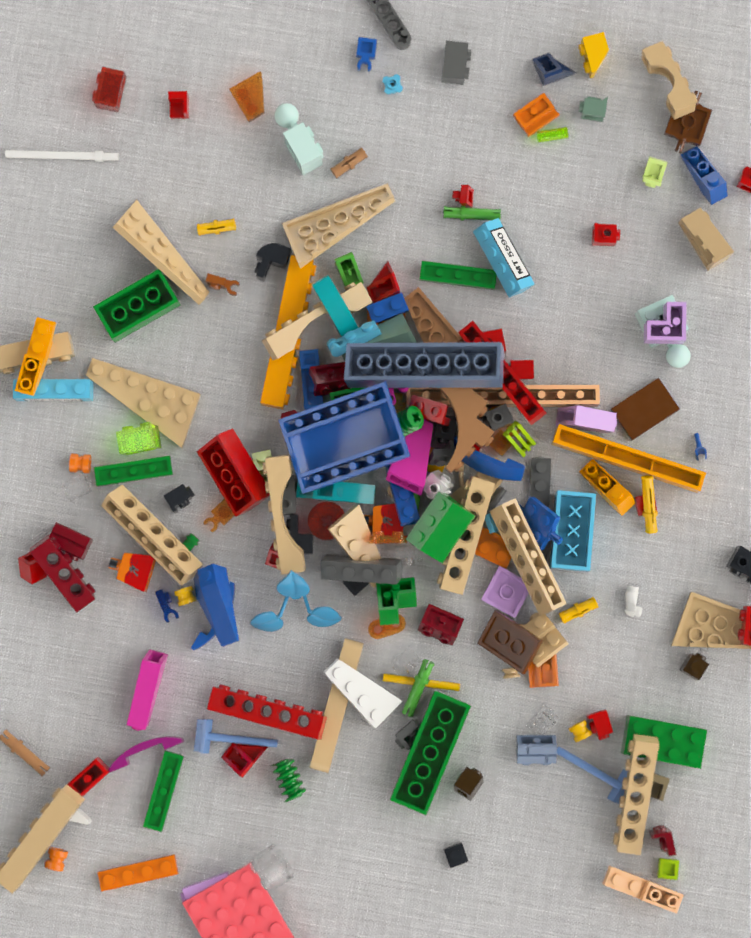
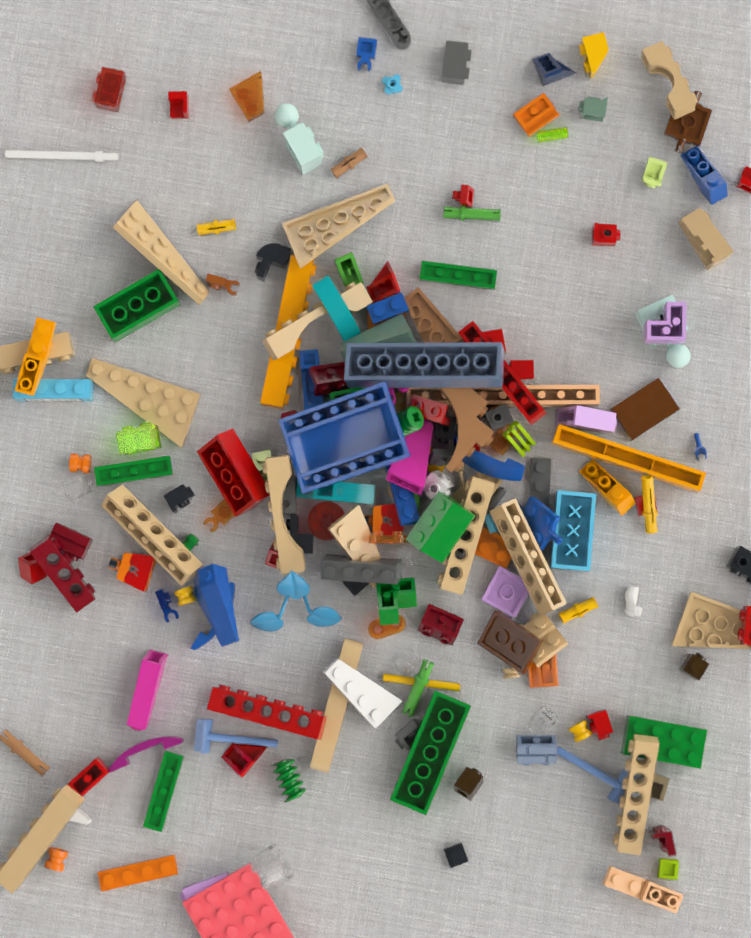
medium azure plate [327,320,382,357] -> none
medium azure brick [473,218,535,298] -> none

